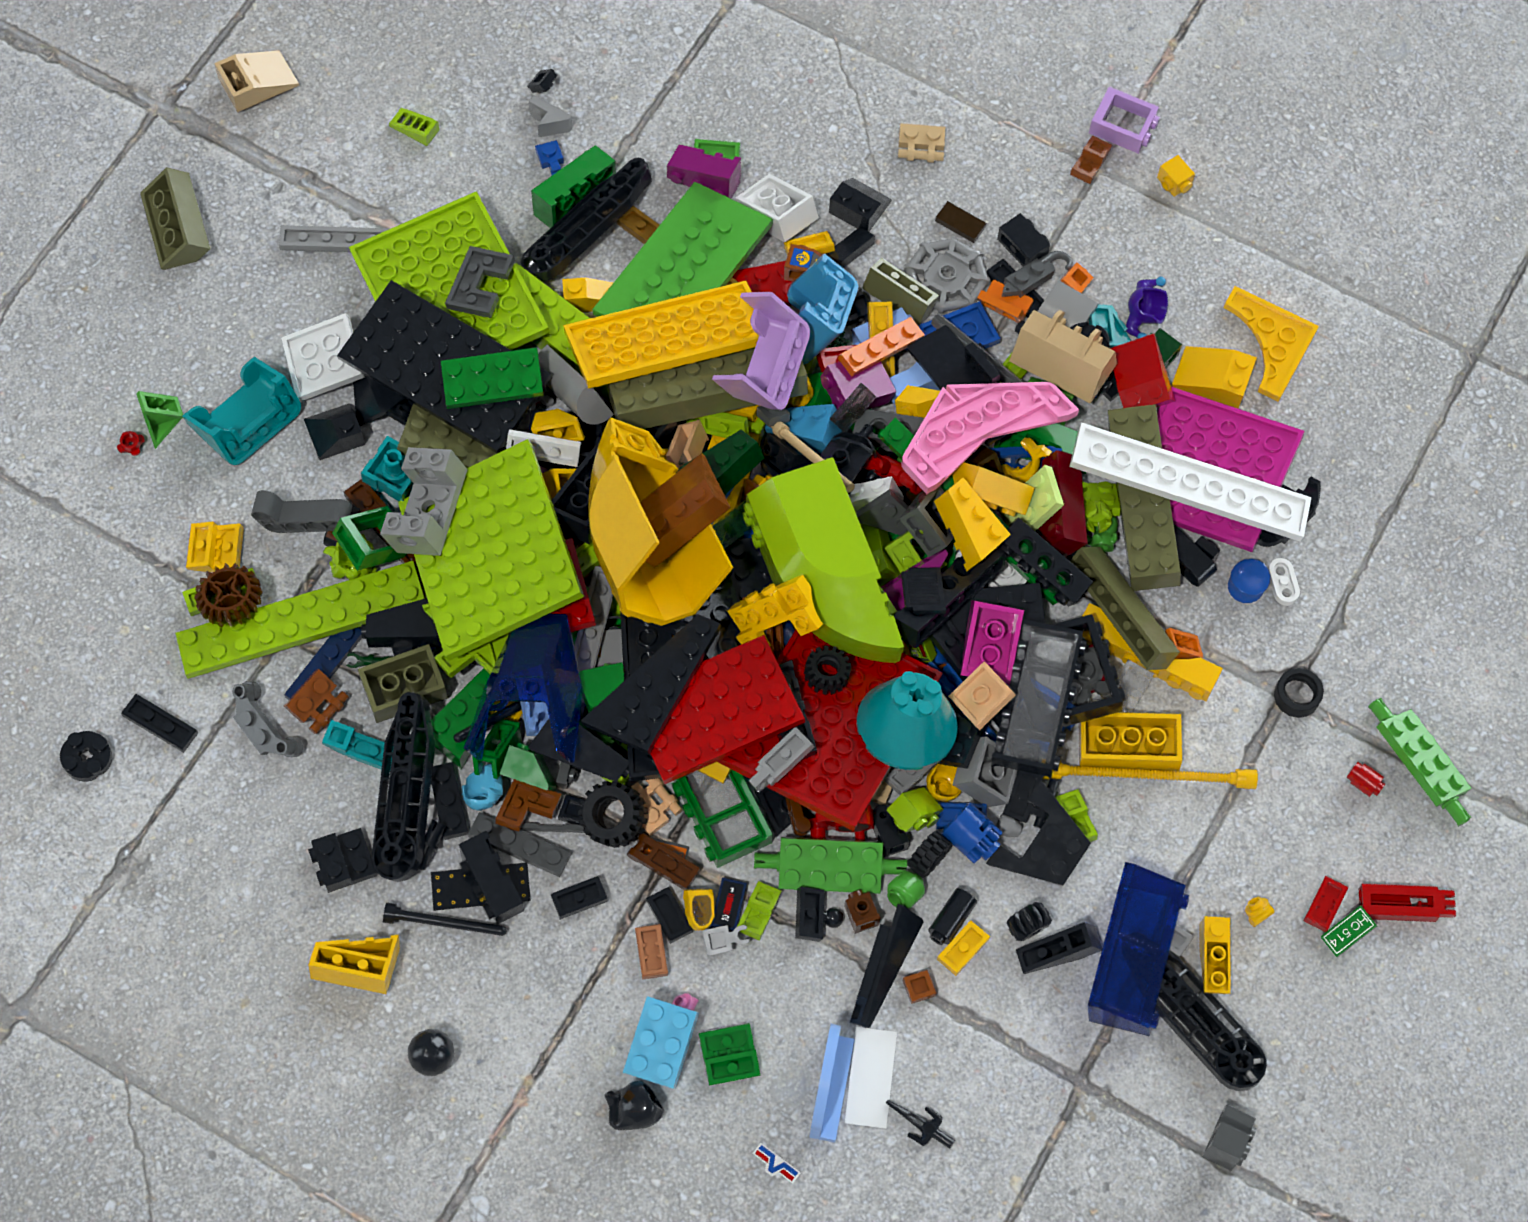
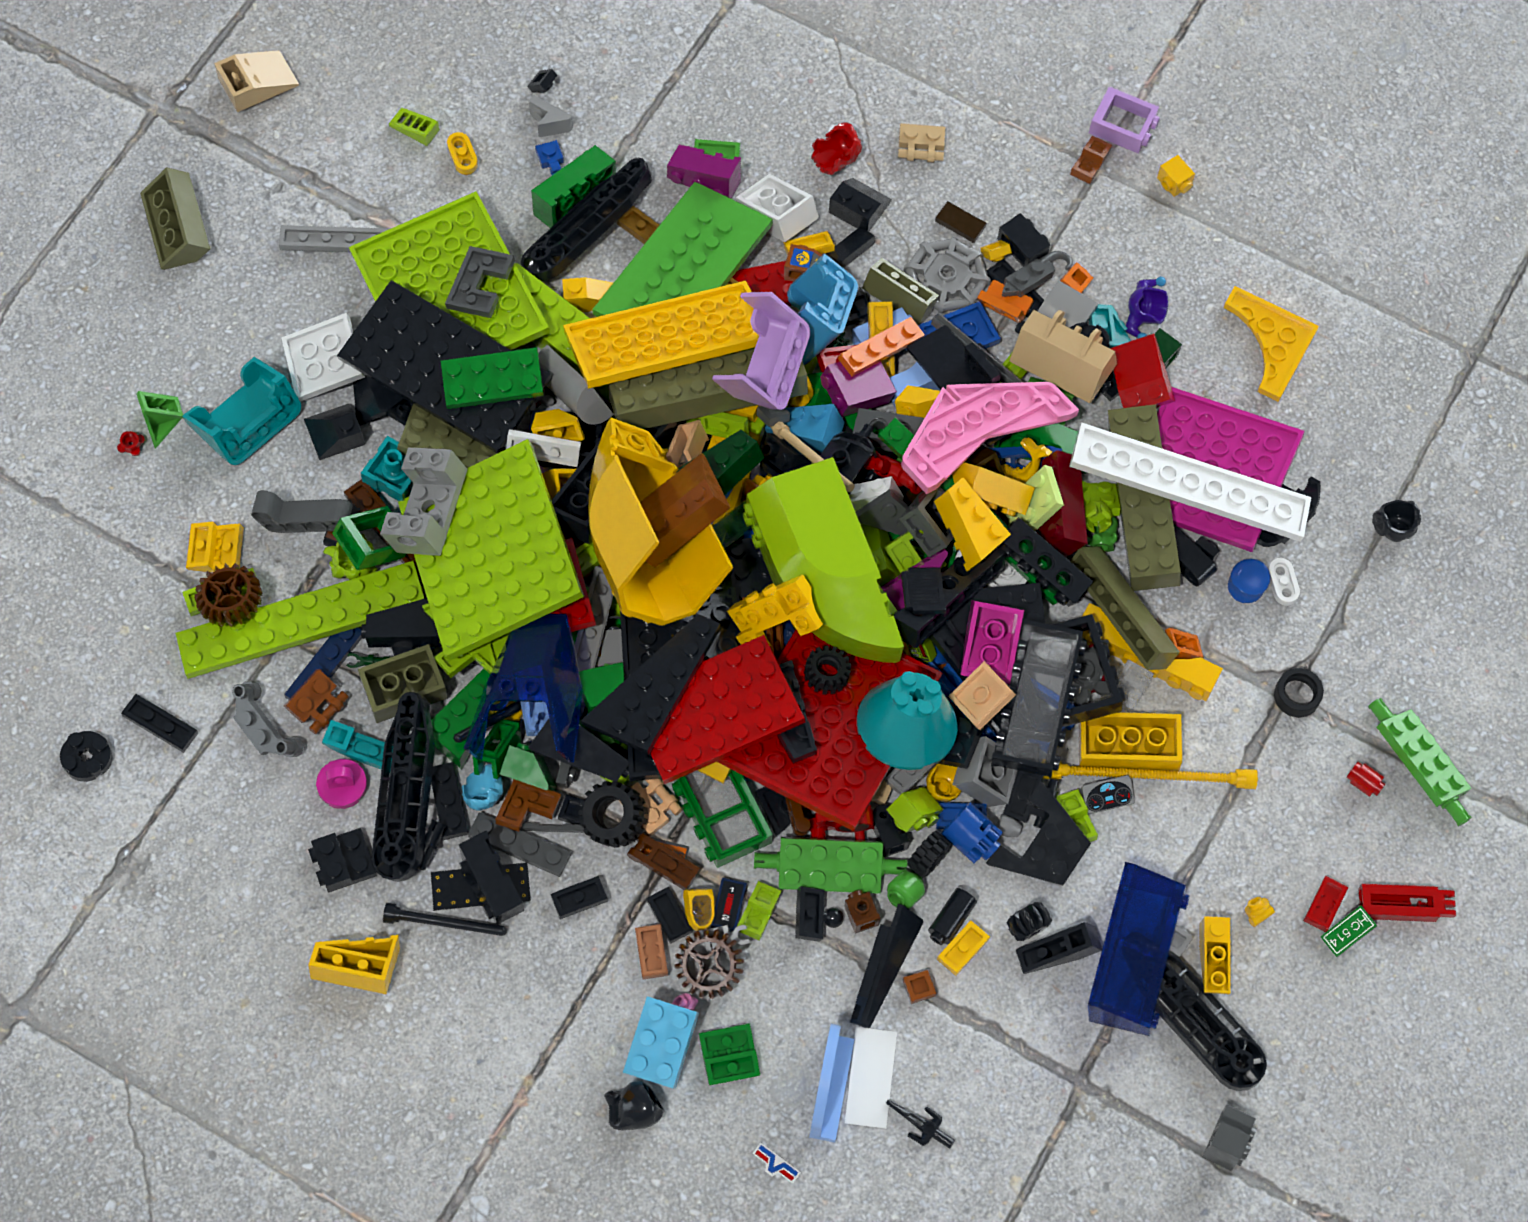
black piece [408,1029,454,1076] -> none
light grey hinge [749,727,814,792] -> none
clear smoke plate [830,383,876,432] -> none
yellow slope [1171,346,1257,409] -> none
none -> dark pink tile [316,759,367,809]
none -> yellow plate [447,132,478,175]
none -> reddish brown gear [674,928,744,999]
none -> red hair [811,122,862,175]
none -> yellow plate [980,240,1012,262]
none -> slope [1080,775,1135,815]
none -> black hair [1372,500,1421,542]

